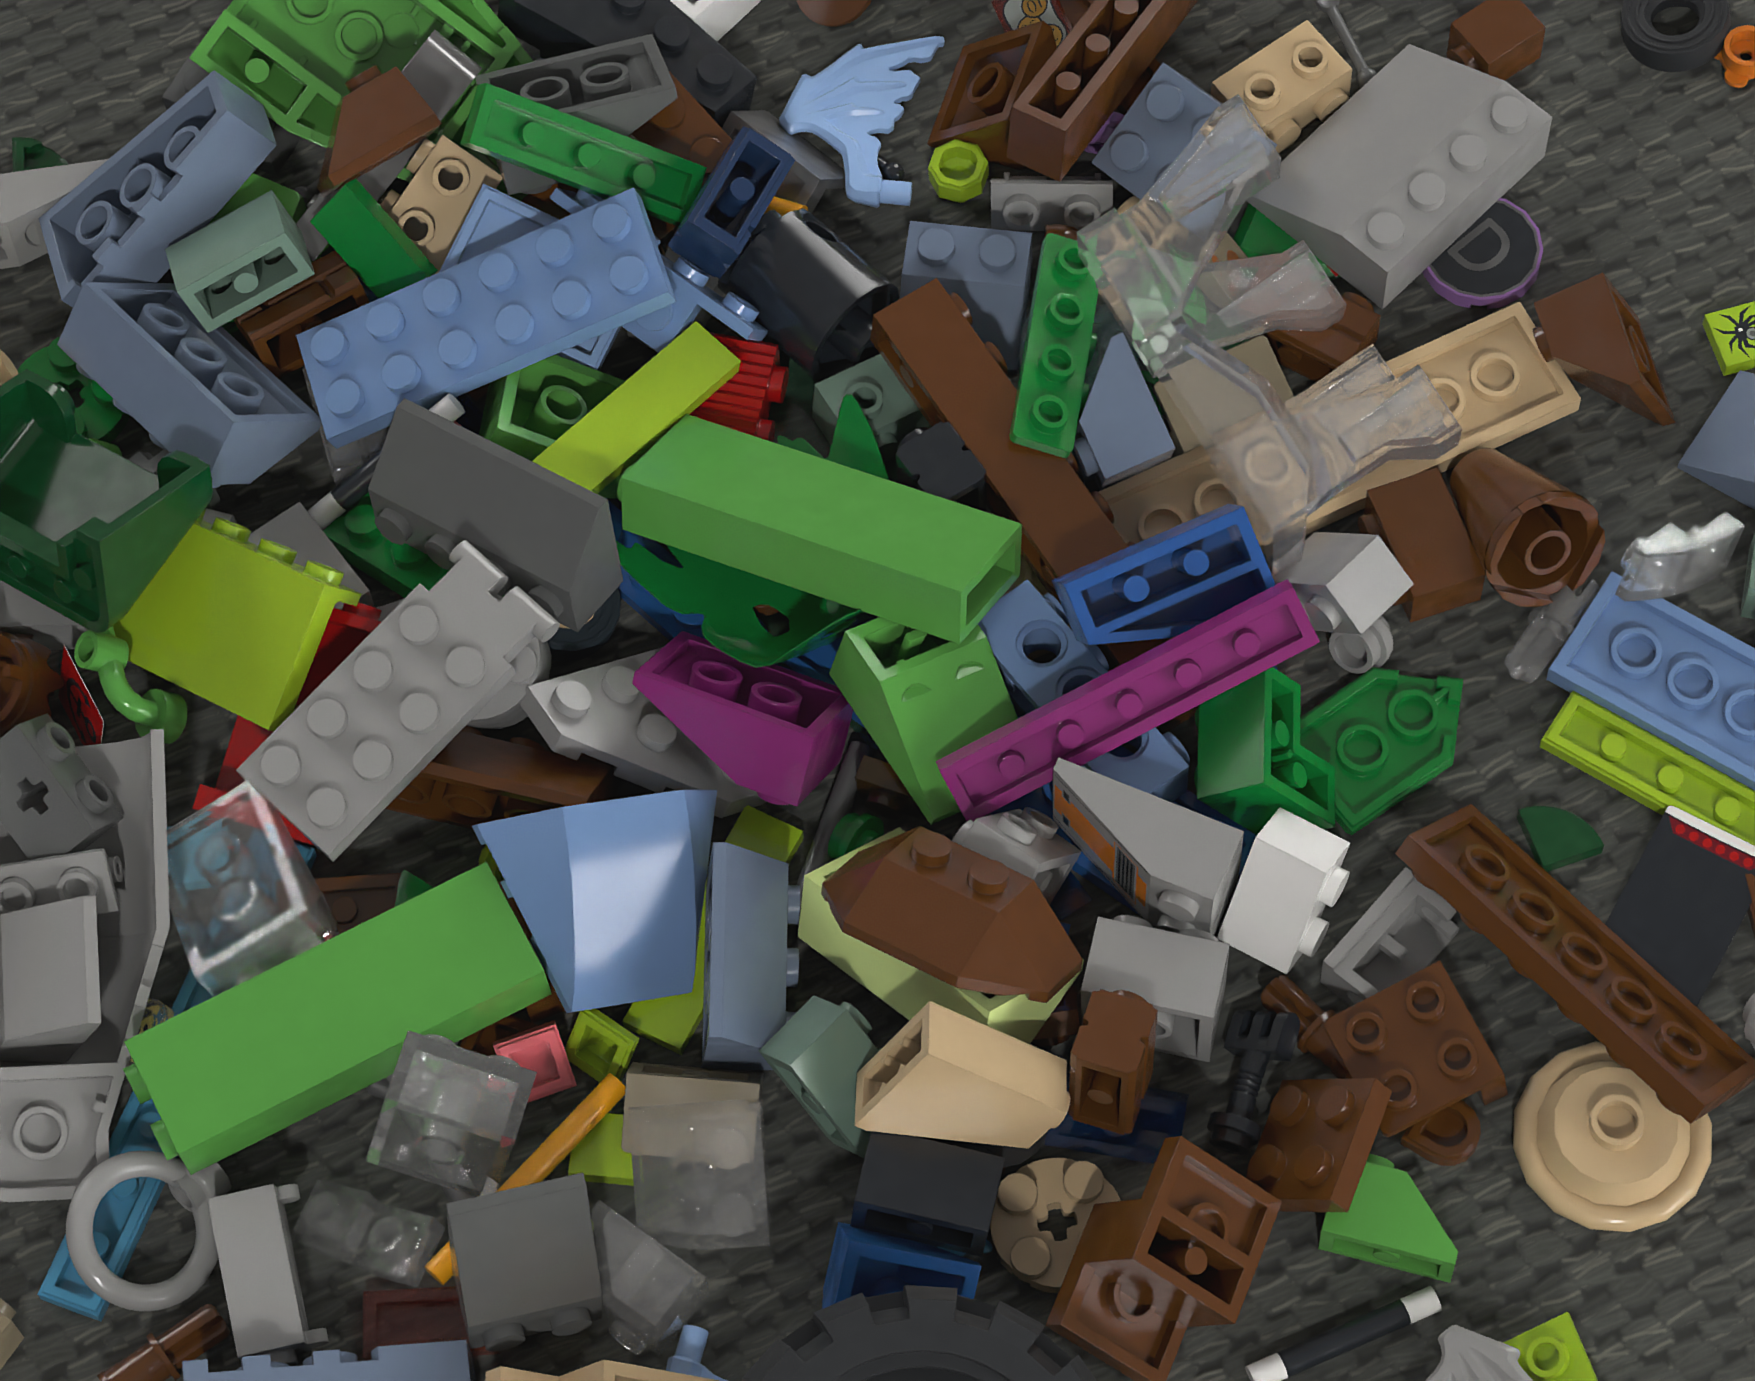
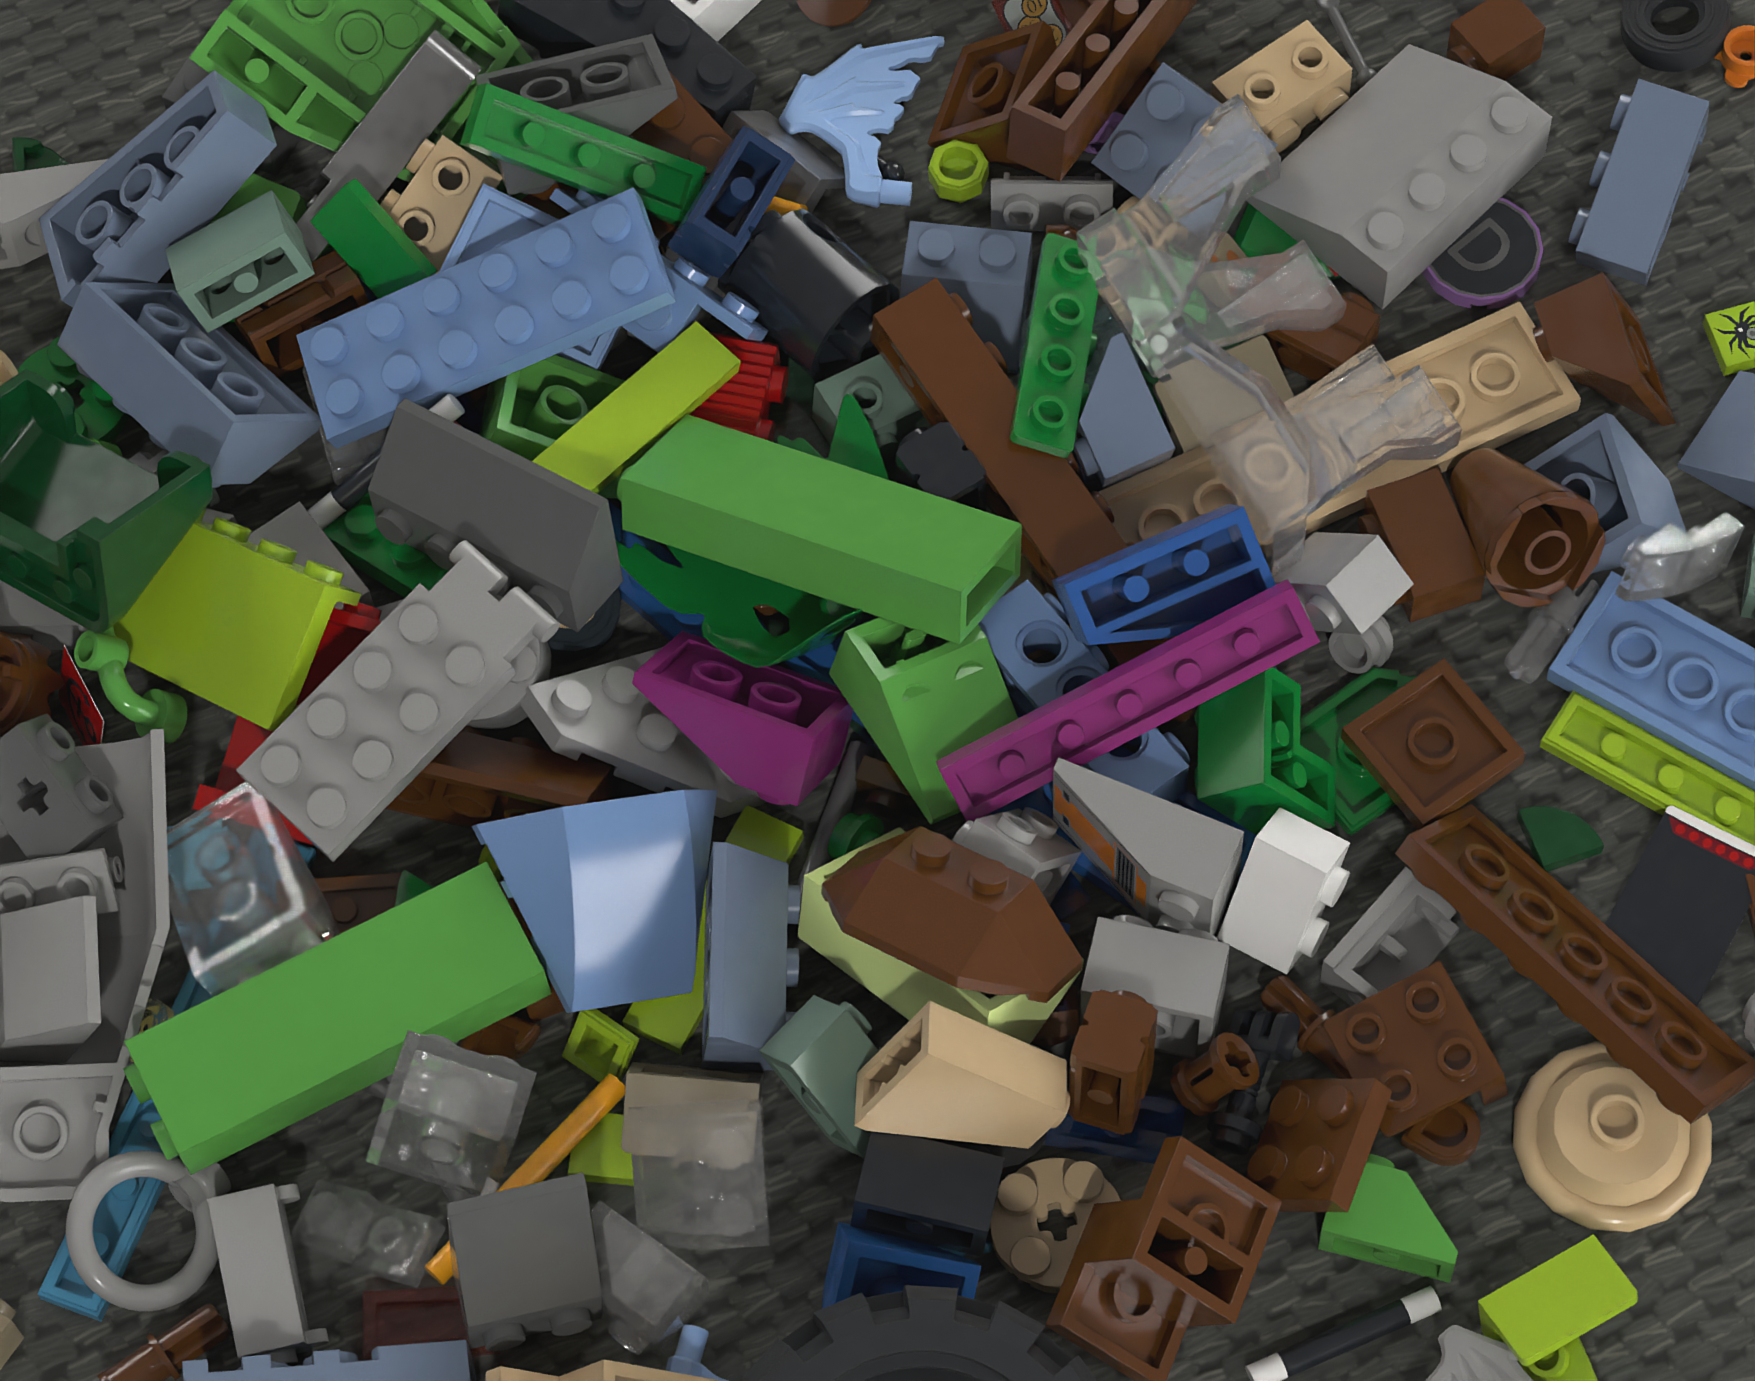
reddish brown slope [317,65,441,198] -> none
coral tile [492,1021,577,1108] -> none
none -> reddish brown bush [1170,1032,1260,1116]
none -> reddish brown plate [1341,658,1526,830]
none -> lime panel [1478,1234,1638,1366]
none -> sand blue slope [1524,413,1688,574]
none -> sand blue wedge [1568,79,1710,286]

